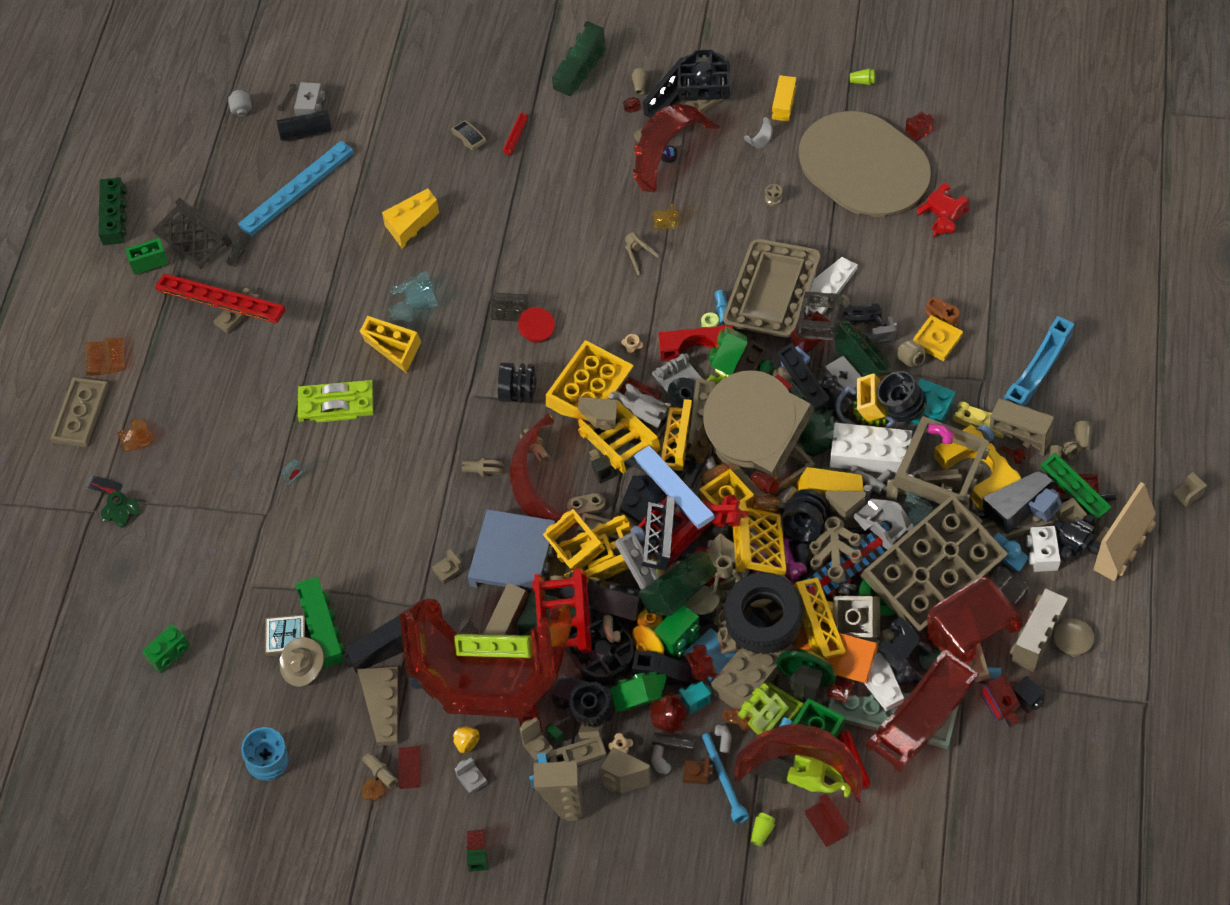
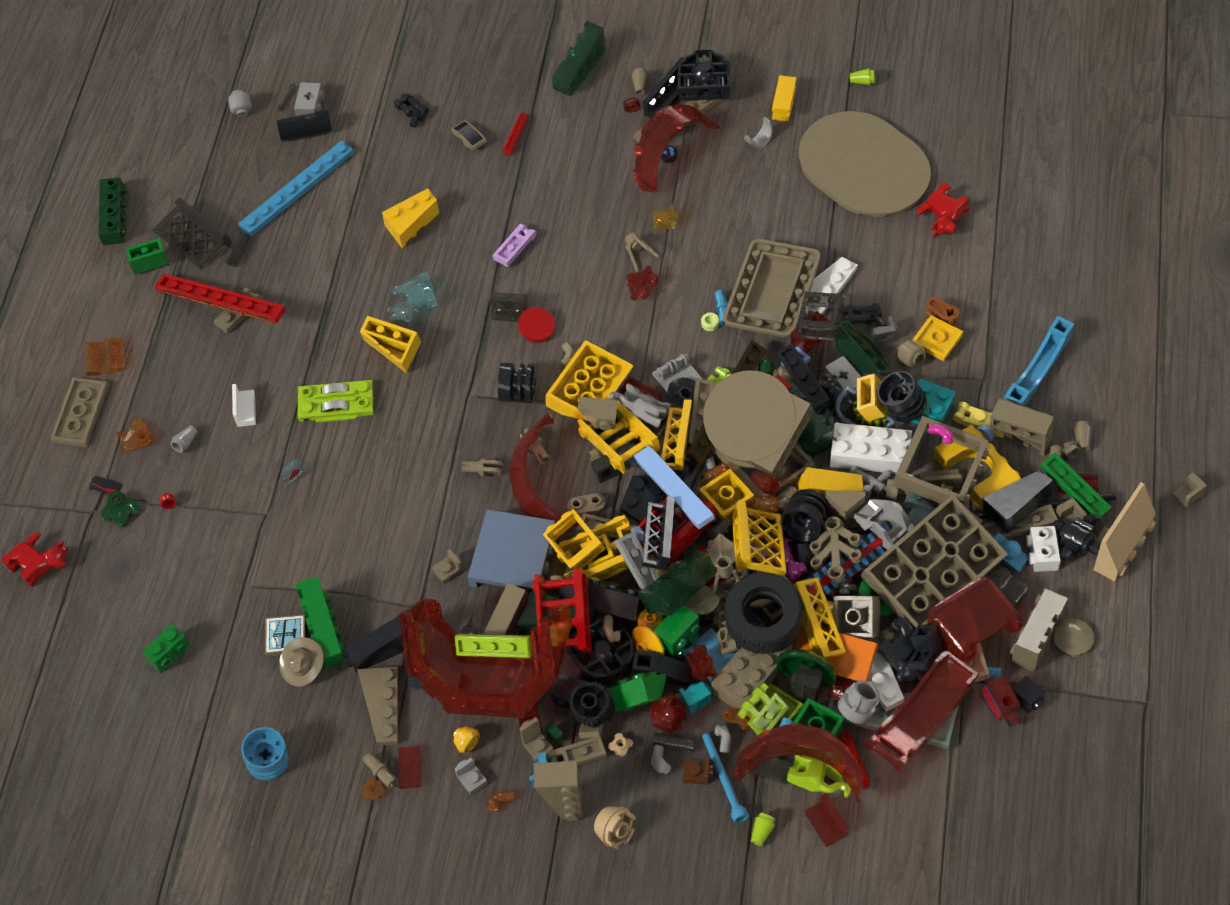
leg [467,829,488,872] -> none
dark tan slope [601,747,651,793] -> none
tan plate [621,334,643,353] -> none
red arch [658,325,733,361] -> none
green brick [708,327,748,375] -> none
red hips [709,494,749,527] -> none
dark tan wheel [765,184,783,207] -> none
clear red brick [905,111,934,141] -> none
clear red hand [1000,445,1026,464] -> none
sand blue brick [1028,488,1062,523] -> none
none -> red animal [1,532,69,587]
none -> red hinge [160,493,176,510]
none -> light grey cone [171,426,197,453]
none -> white panel [232,384,256,427]
none -> black piece [394,93,429,128]
none -> clear orange arm [486,791,515,813]
none -> lavender plate [493,223,537,267]
none -> dark tan arm [561,342,576,367]
none -> tan cone [594,806,636,849]
none -> clear red hips [626,265,659,301]
none -> light grey piece [838,680,880,724]
none -> black brick [907,625,943,671]

